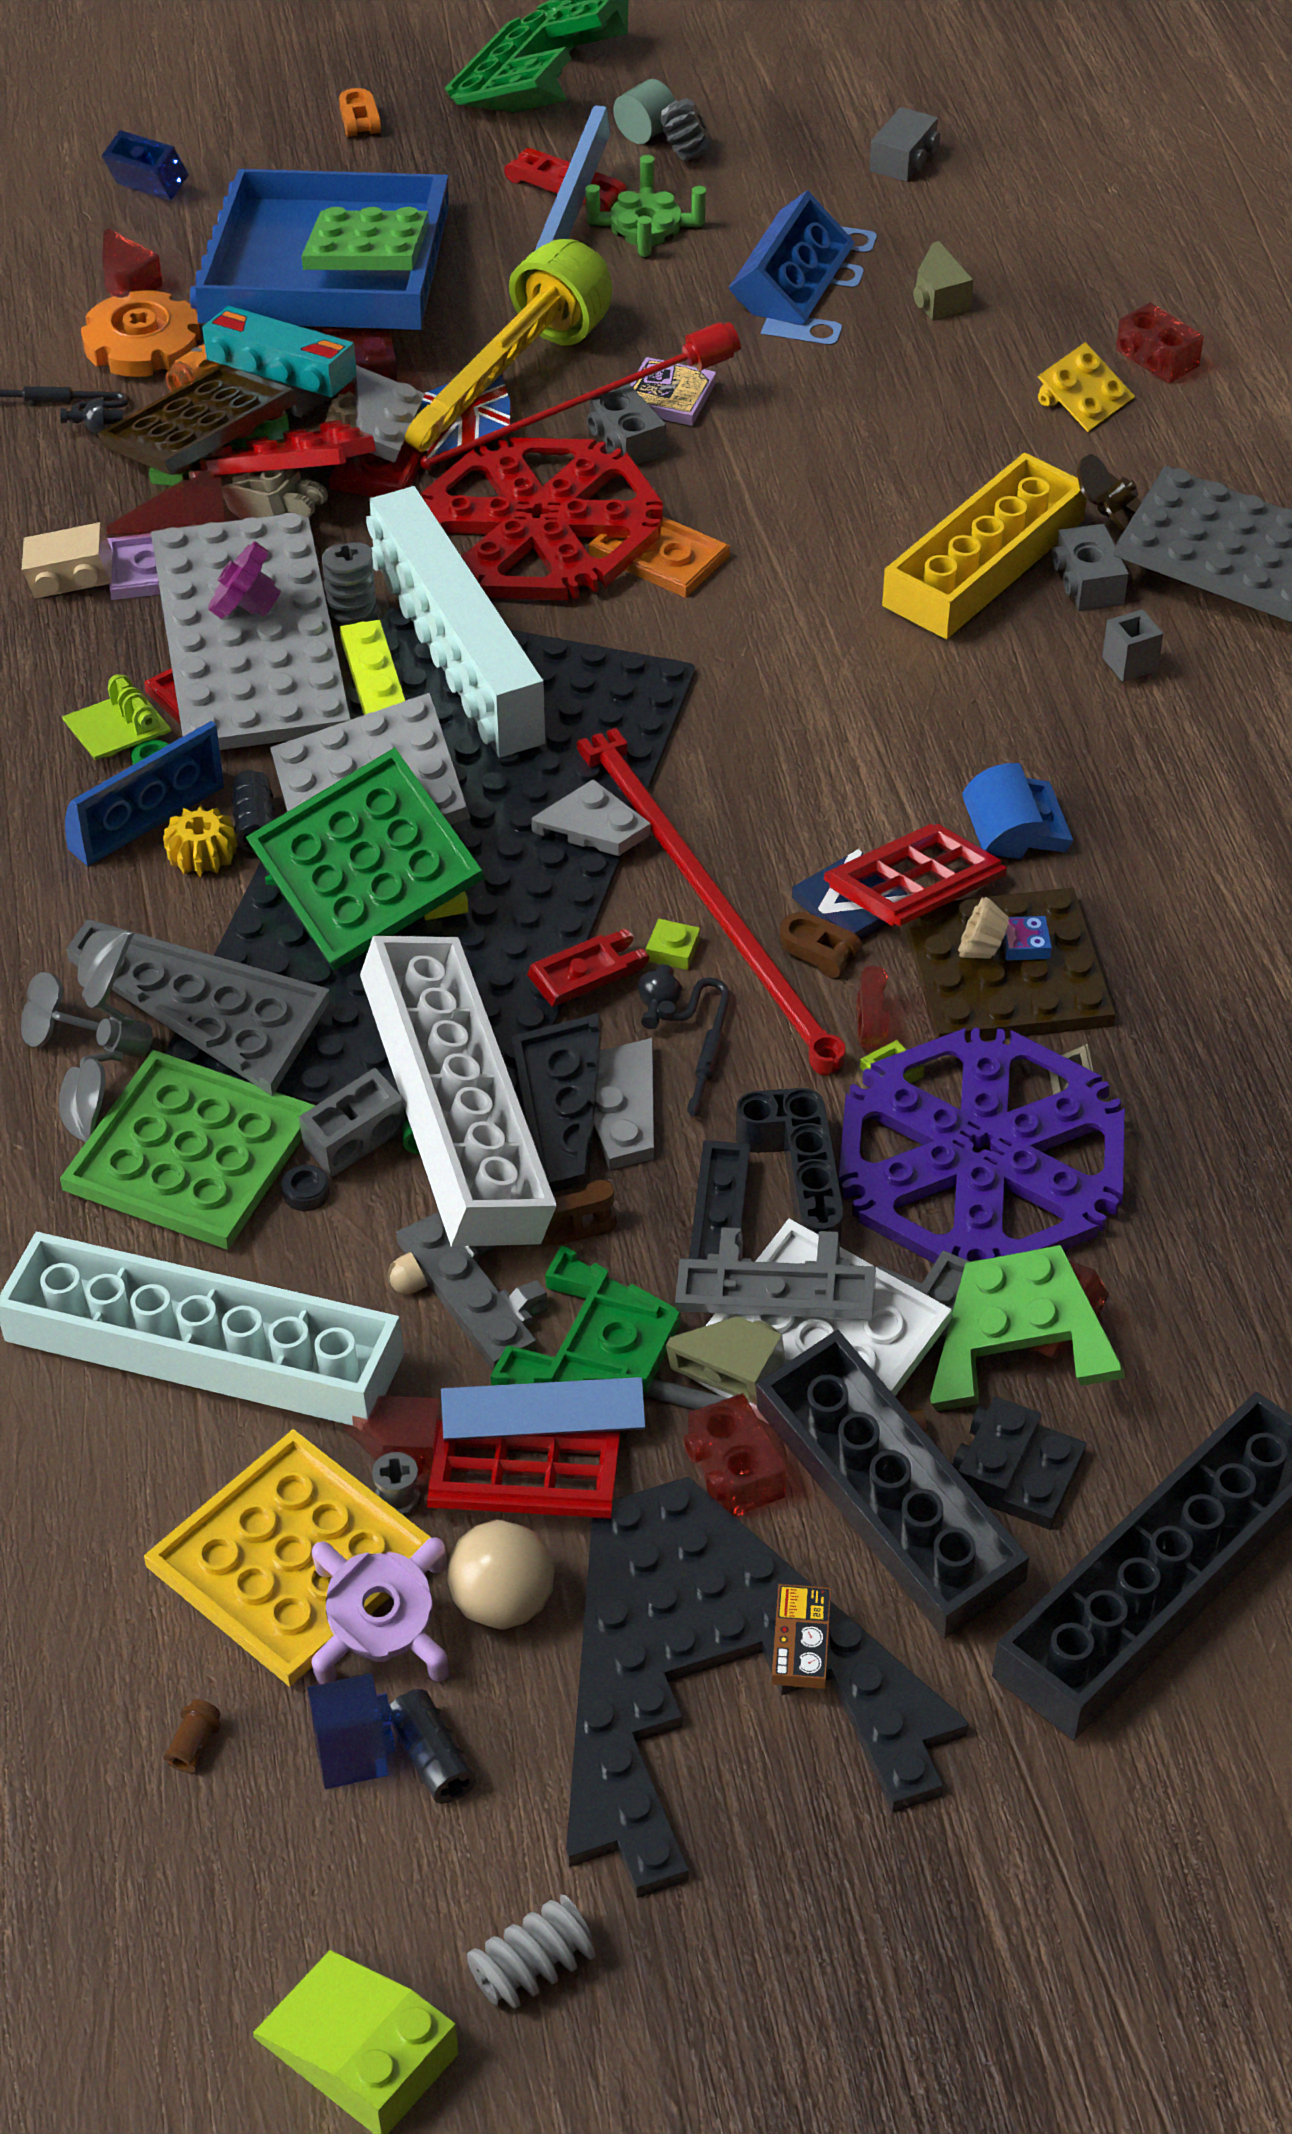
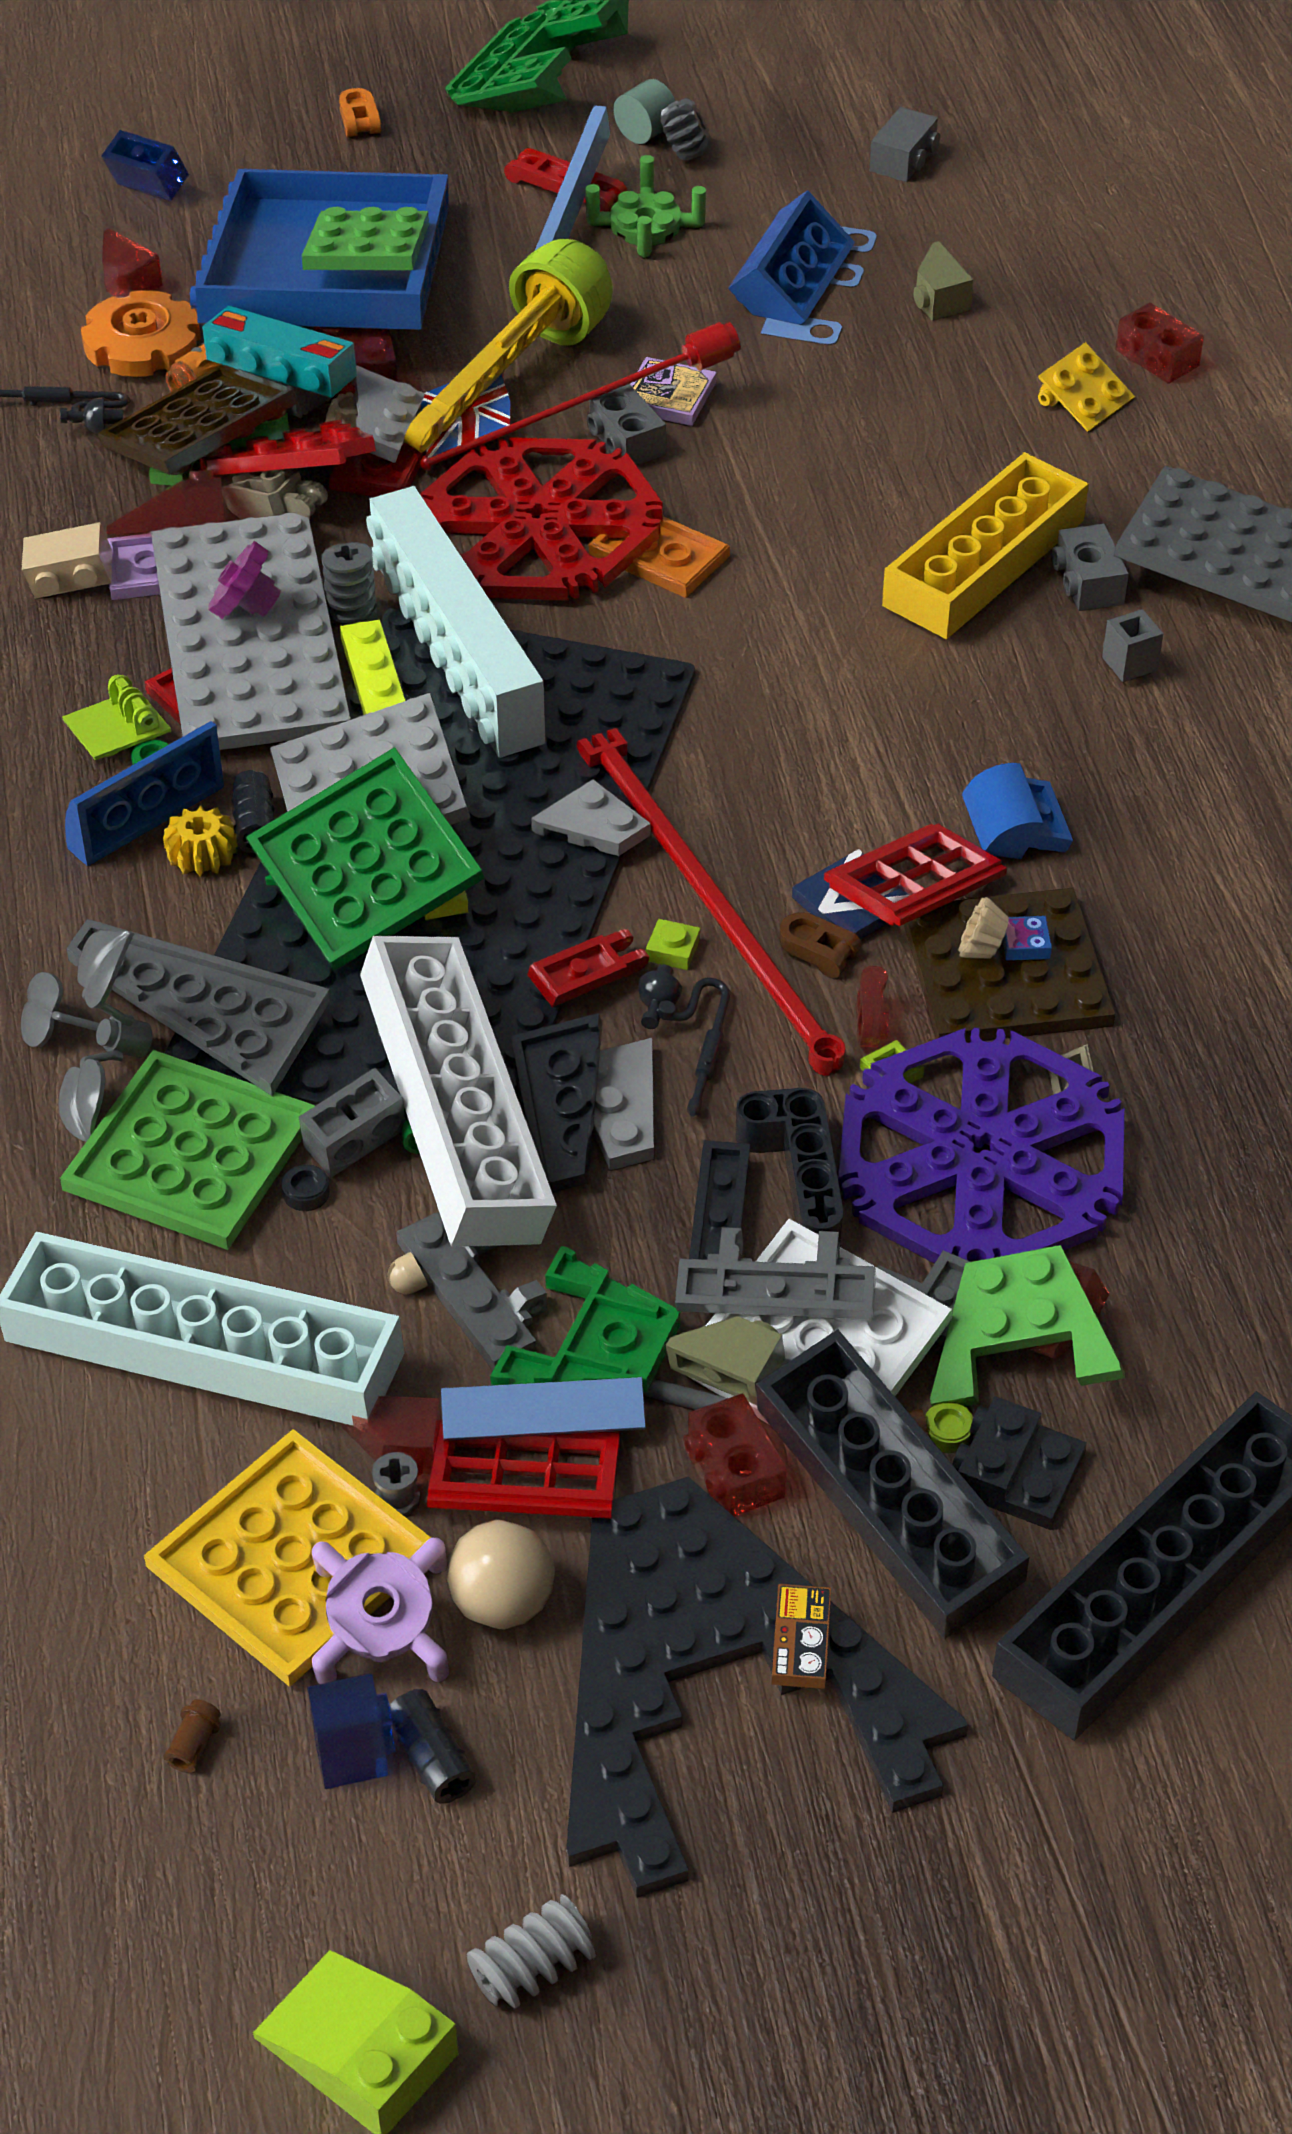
reddish brown plate [542,1180,617,1246] -> none
dark brown piece [1077,454,1142,532] -> none
none -> lime tile [925,1403,973,1453]

